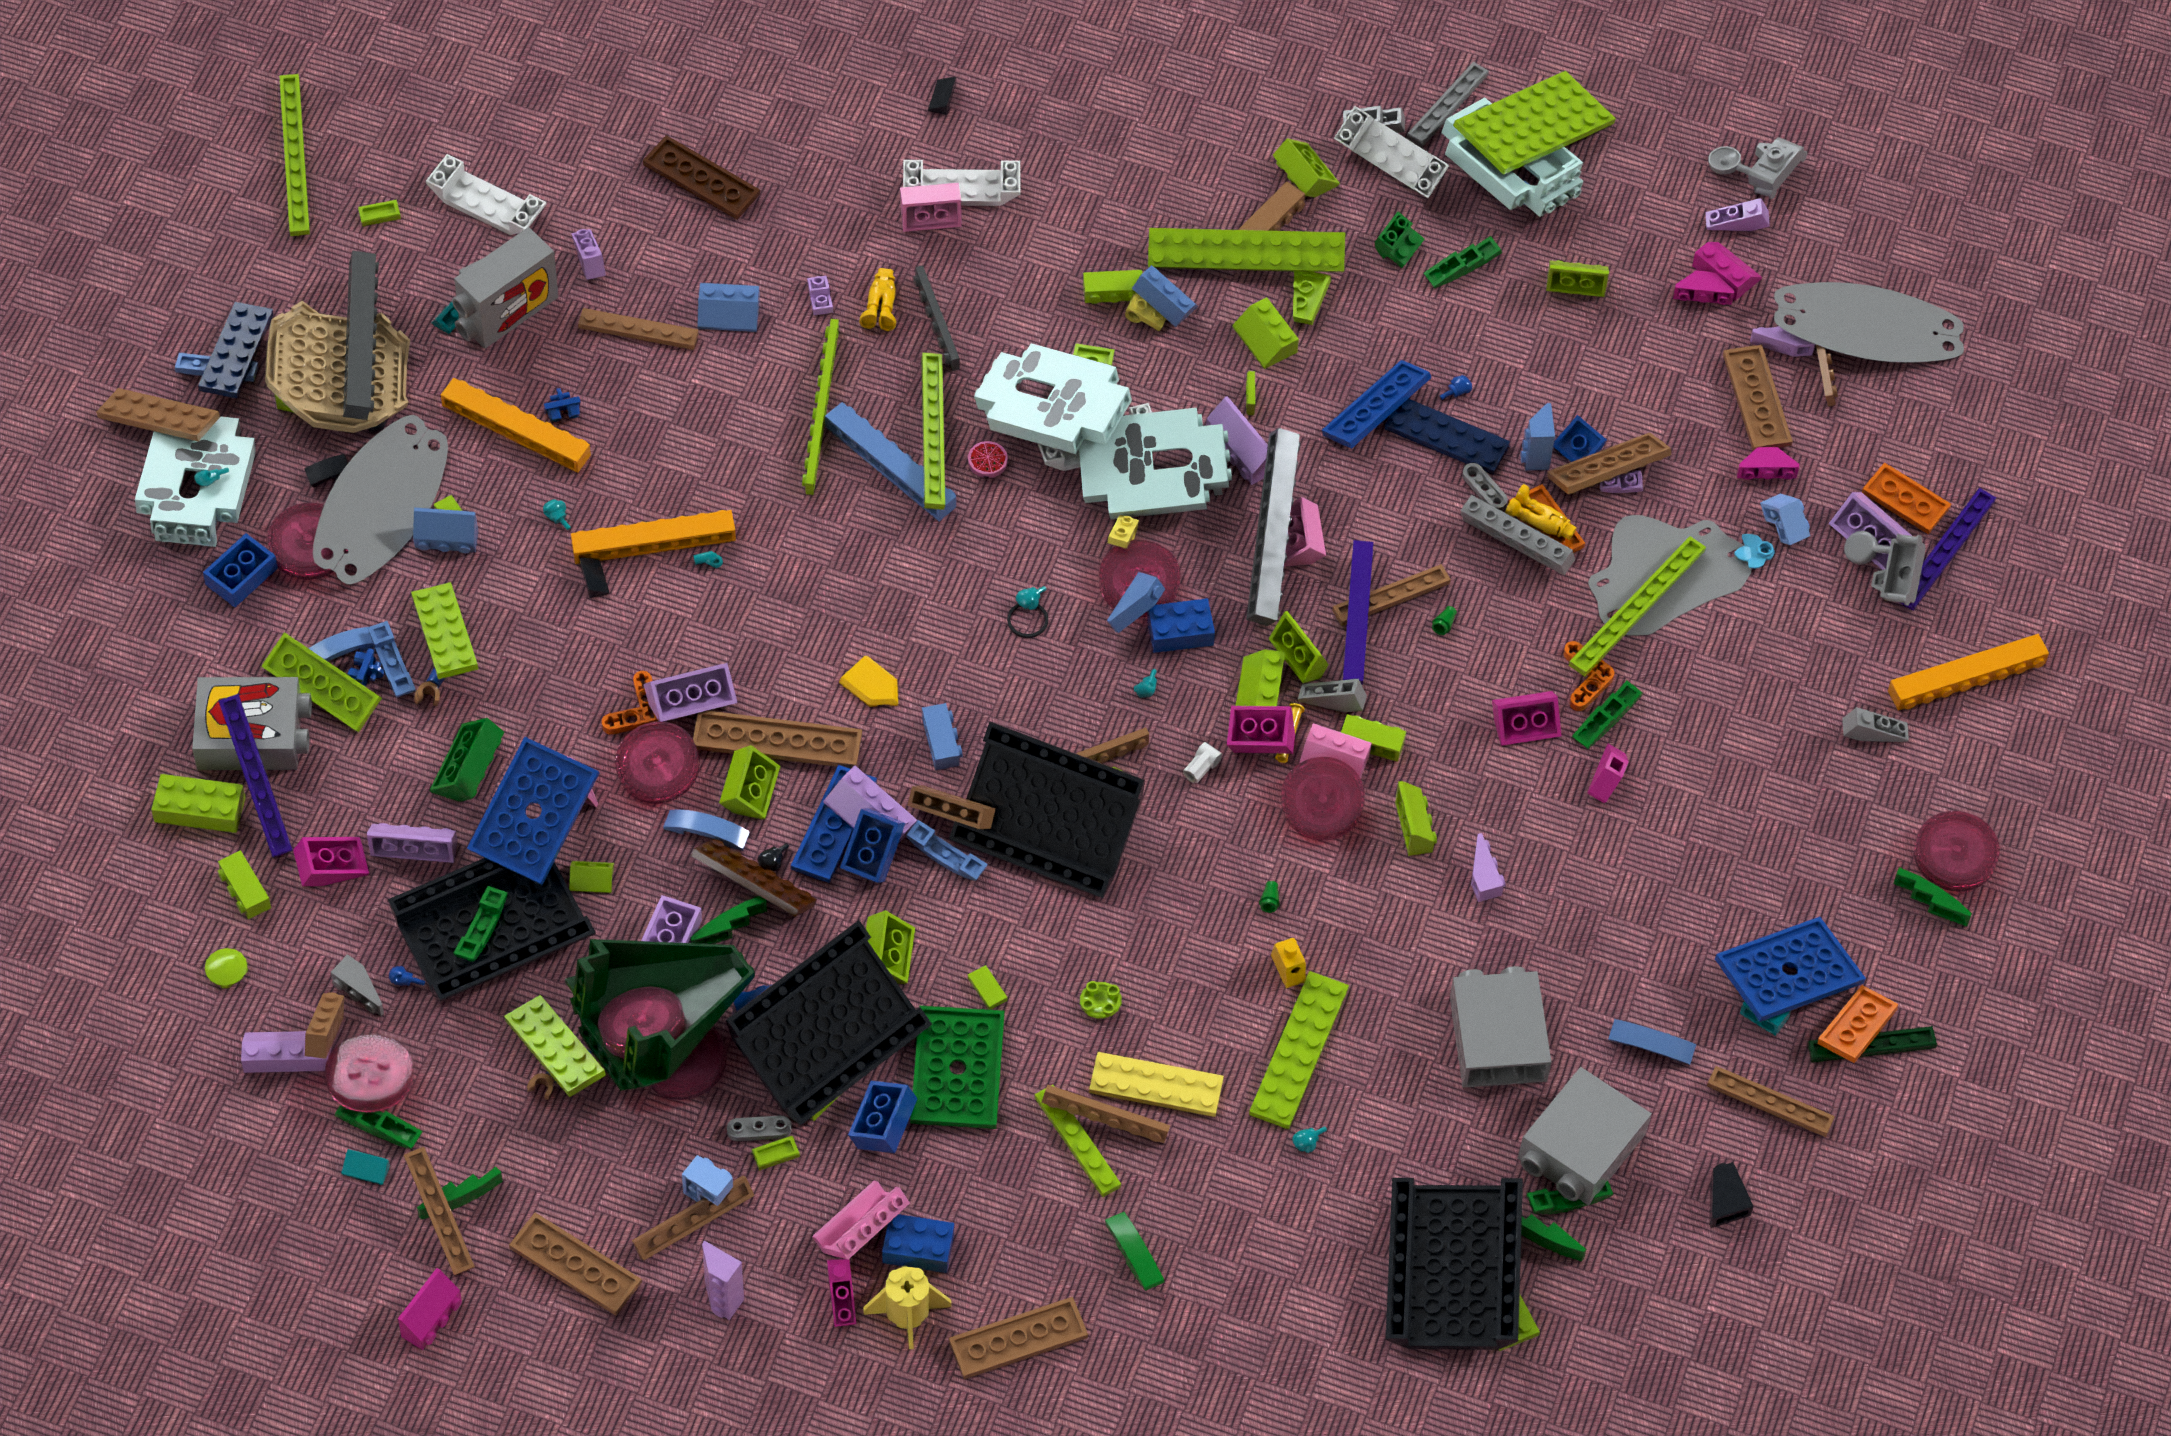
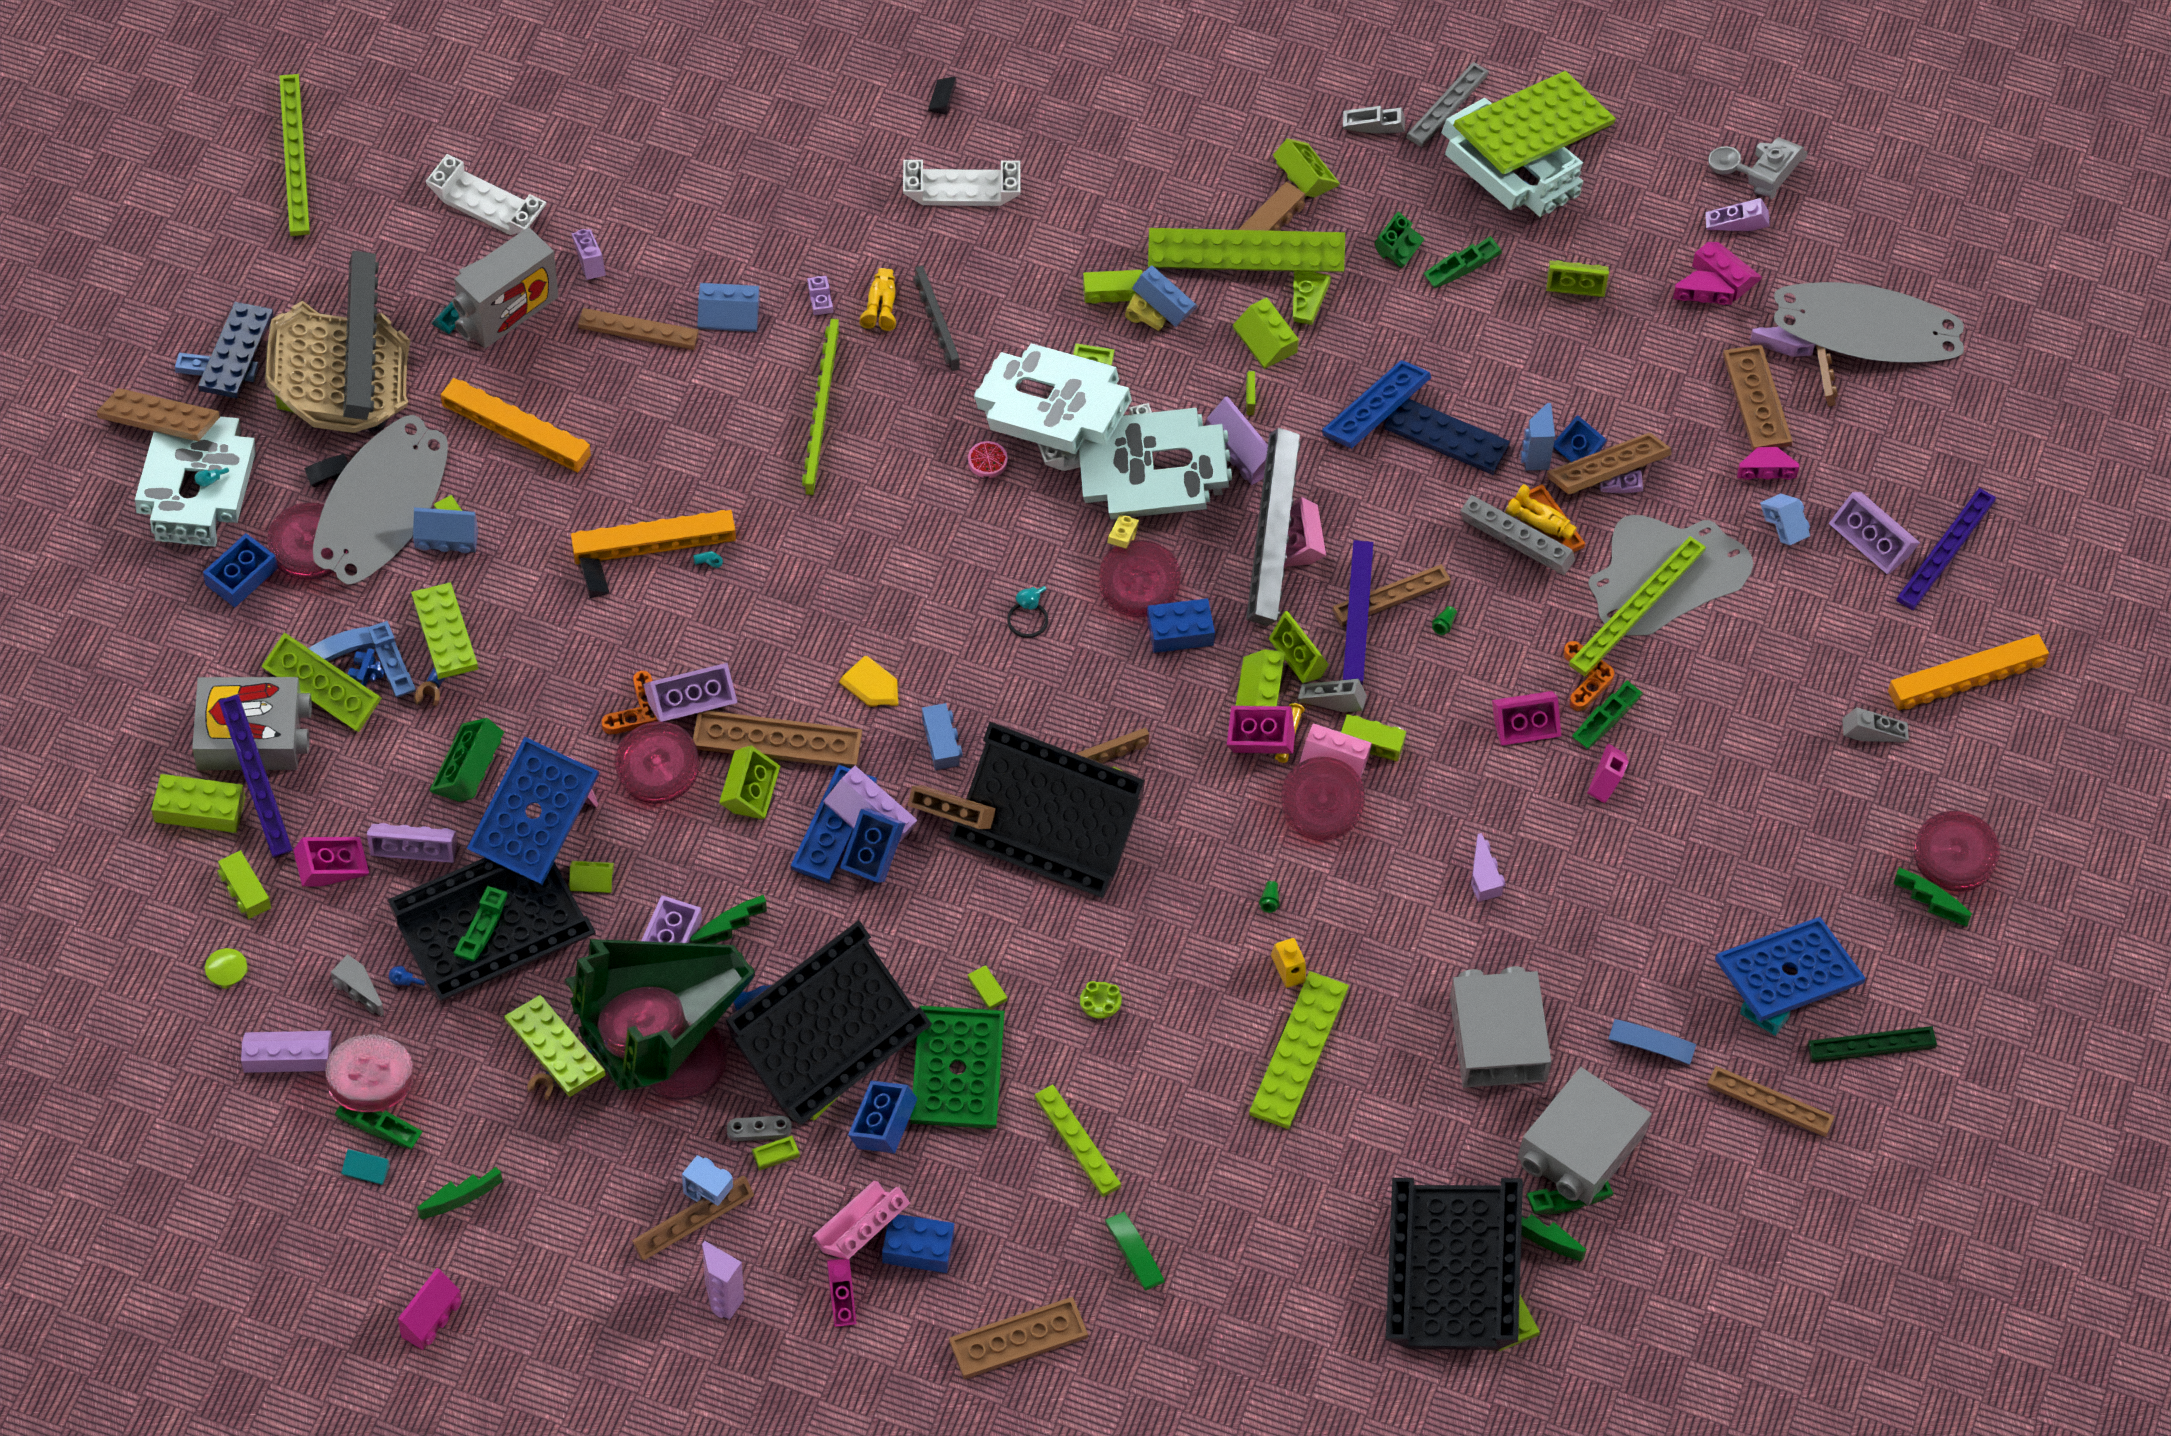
medium nougat brick [305,992,344,1059] -> none
lime tile [358,200,401,227] -> none
medium nougat plate [404,1146,475,1276] -> none
medium nougat plate [509,1212,642,1316] -> none
teal piece [543,499,571,530] -> none
blue hips [544,388,581,423] -> none
reddish brown plate [643,135,760,220] -> none
medium blue slope [663,809,749,851] -> none
reddish brown plate [691,839,817,917] -> none
black piece [757,843,789,871] -> none
medium blue brick [825,402,956,521] -> none
light yellow brick [863,1265,951,1349] -> none
lime slope [866,910,915,984] -> none
bright pink slope [900,183,962,232] -> none
medium blue slope [906,820,988,881] -> none
lime plate [921,352,945,510] -> none
medium nougat plate [1041,1084,1170,1143] -> none
light yellow plate [1089,1052,1224,1117] -> none
medium blue slope [1107,572,1165,633] -> none
teal piece [1134,669,1157,698] -> none
white piece [1183,742,1223,783] -> none
teal piece [1292,1126,1327,1153] -> none
white slope [1334,106,1449,198] -> none
lime slope [1395,781,1437,856] -> none
blue piece [1440,375,1473,400] -> none
light grey plate [1462,463,1508,511] -> none
black slope [1709,1162,1754,1228] -> none
medium azure plate [1734,534,1775,569] -> none
orange plate [1818,985,1898,1063] -> none
light grey piece [1844,531,1925,605] -> none
orange plate [1862,462,1951,535] -> none

